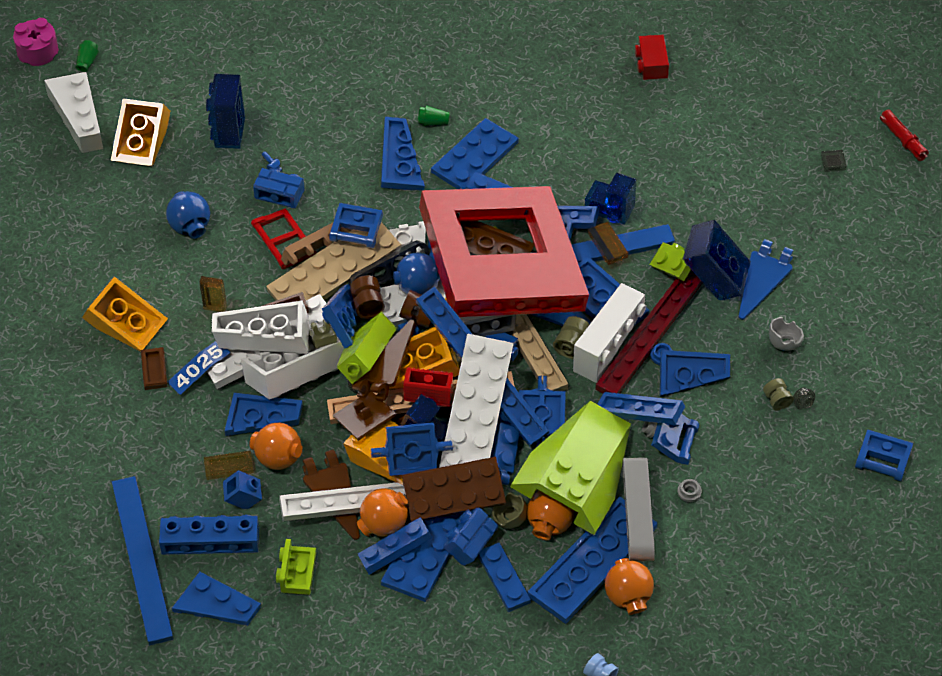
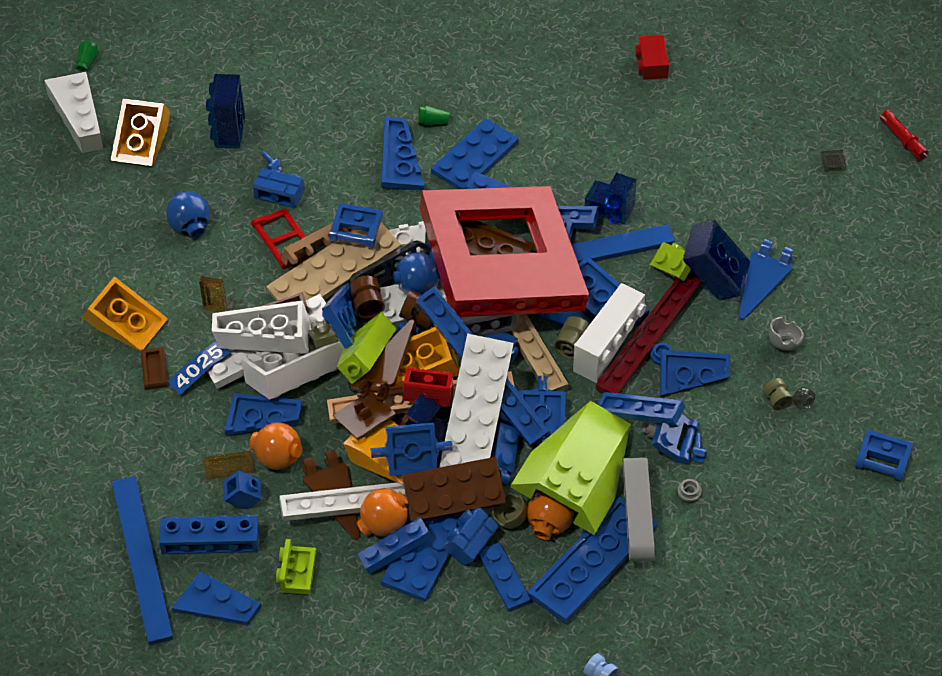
dark pink brick [13,18,58,66] -> none
clear orange tile [588,222,628,265] -> none
orange brick [605,558,654,615] -> none
none -> blue hand [692,433,707,463]

